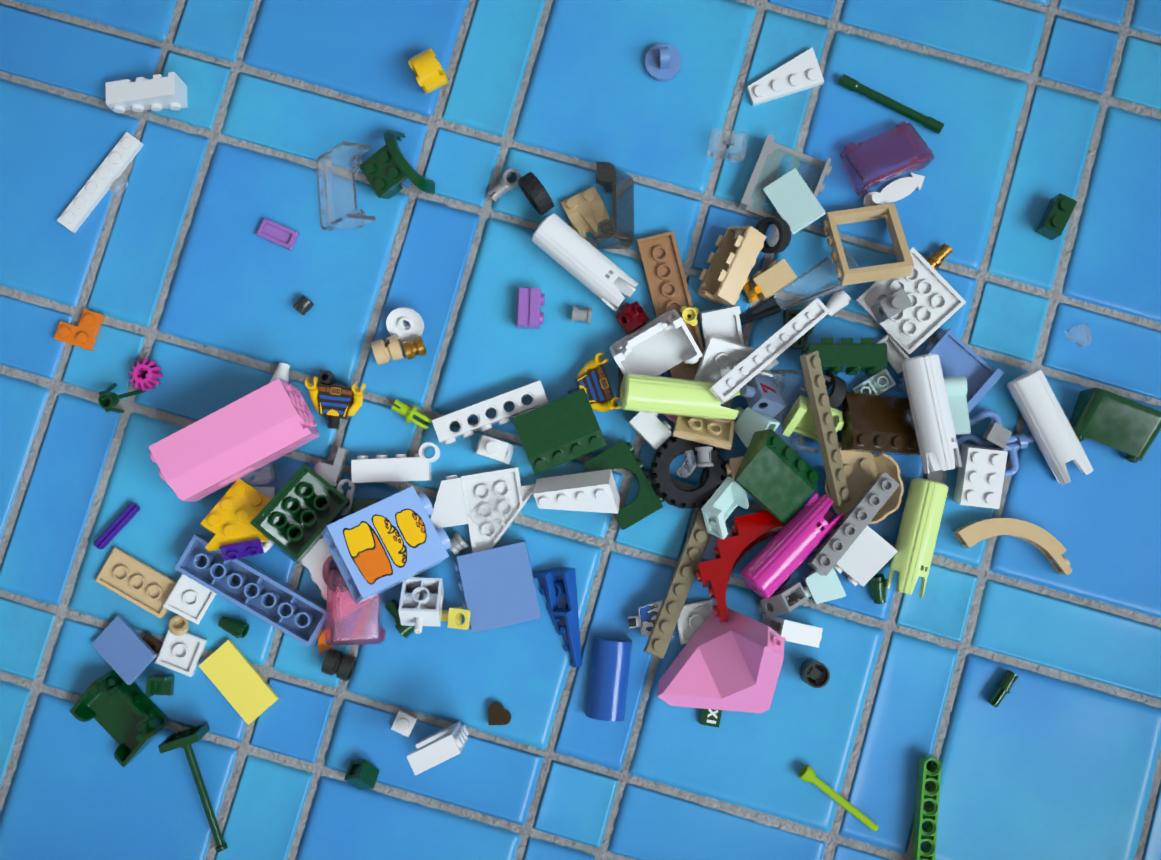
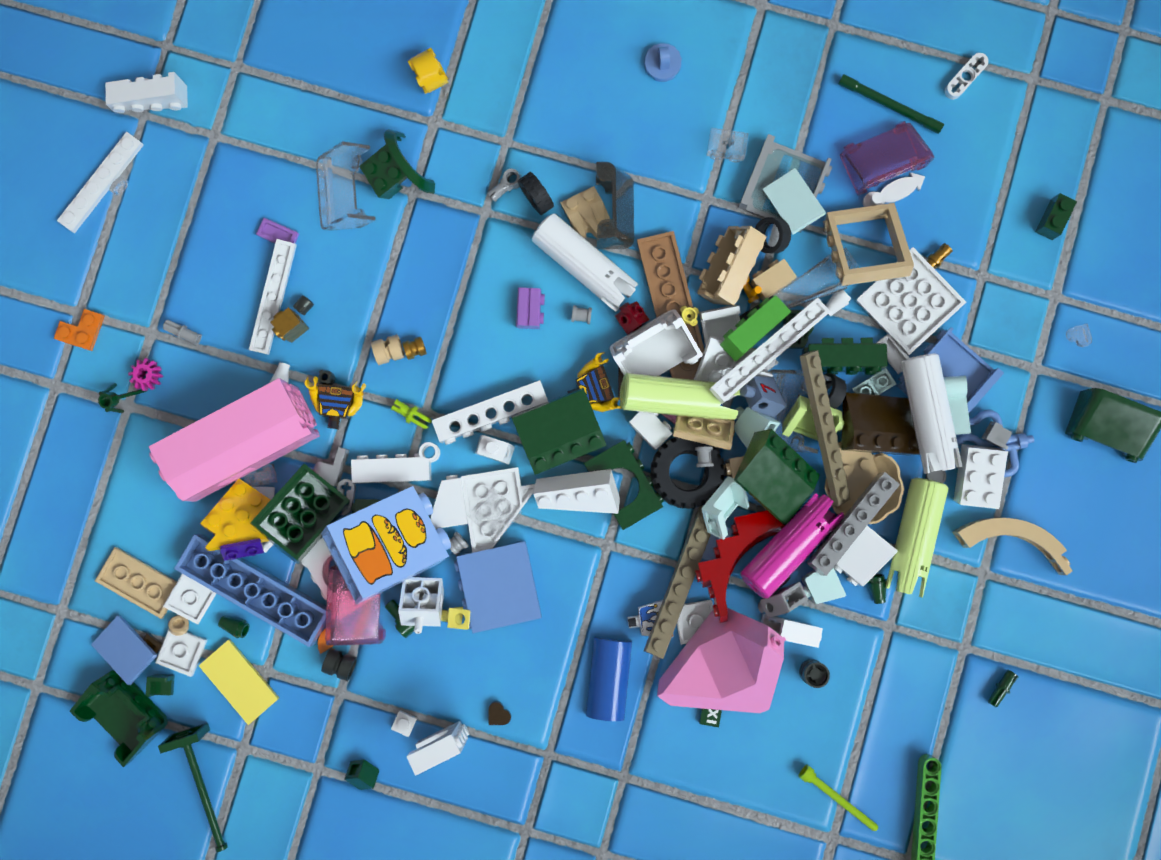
dark purple axle [94,502,140,549] -> none
white dish [386,307,424,342] -> none
blue wedge [533,567,582,668] -> none
clear arm [677,450,696,478] -> none
white wing [747,47,824,106] -> none
light grey torso [870,288,913,324] -> none
white piece [1007,368,1094,485] -> none
none -> light grey axle [163,320,202,345]
none -> white plate [249,239,297,355]
none -> pearl gold brick [270,307,309,343]
none -> bright green brick [720,295,791,362]
none -> white beam [945,53,988,100]

